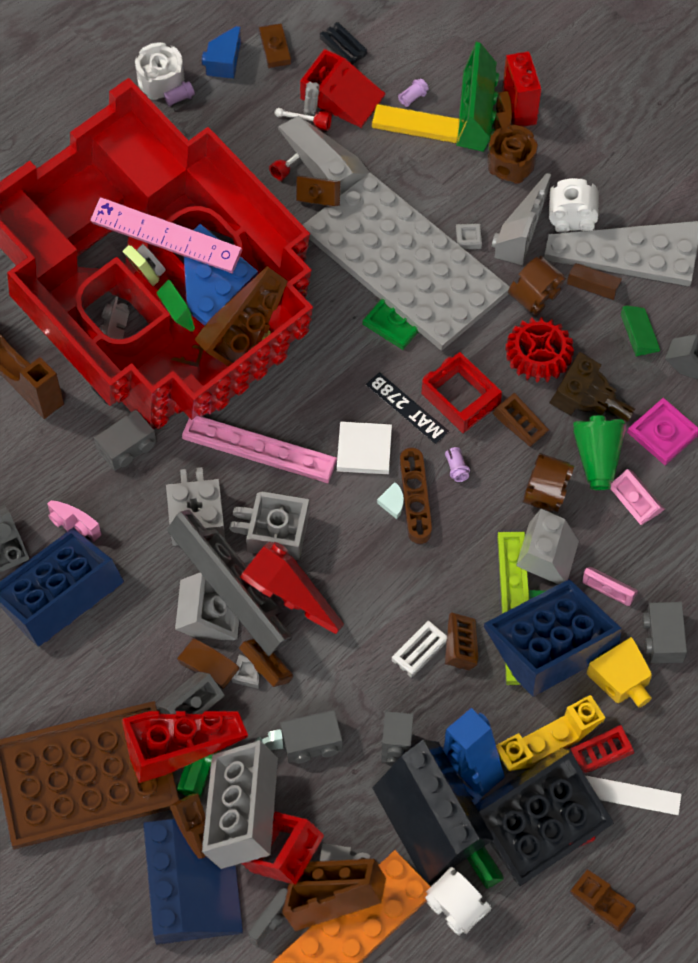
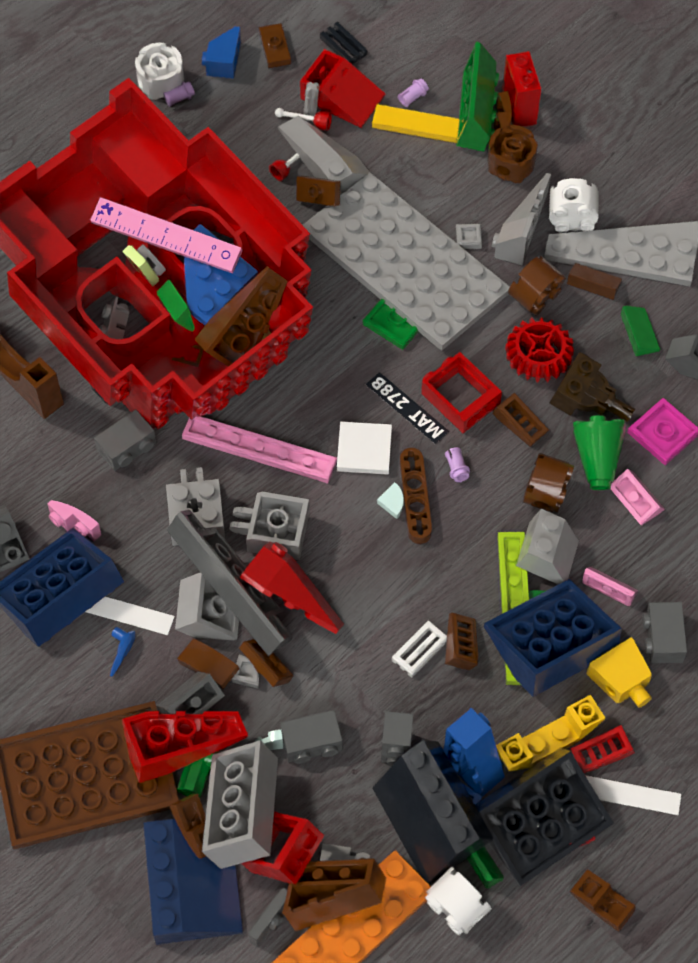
none -> white sticker [85,597,175,635]
none -> blue bar [110,627,136,677]

